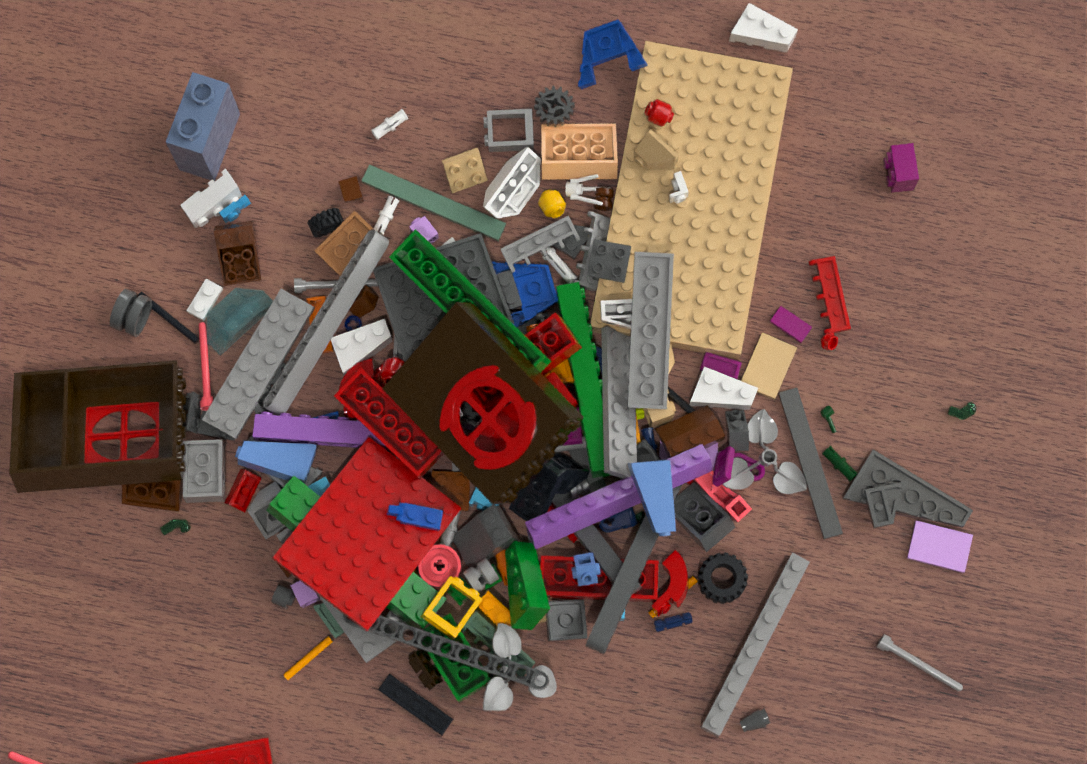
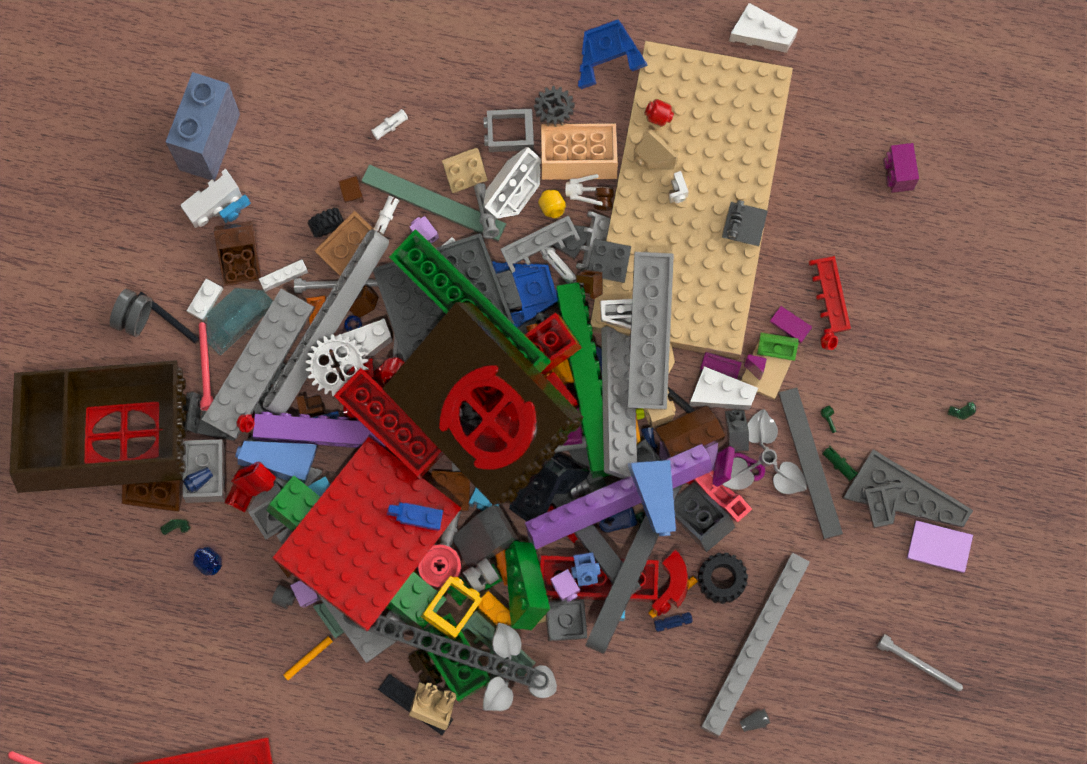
none -> dark blue cone [183,467,213,493]
none -> clear blue head [193,547,222,576]
none -> red brick [231,462,276,497]
none -> red plate [237,414,255,433]
none -> white piece [259,260,308,292]
none -> reddish brown panel [296,395,325,417]
none -> white gear [306,334,369,397]
none -> tan plate [409,682,456,730]
none -> light grey pin [474,183,499,239]
none -> lavender brick [551,569,580,602]
none -> reddish brown panel [576,270,603,299]
none -> dark grey hinge [722,200,768,247]
none -> magenta slope [744,354,767,380]
none -> bright green slope [757,333,798,361]

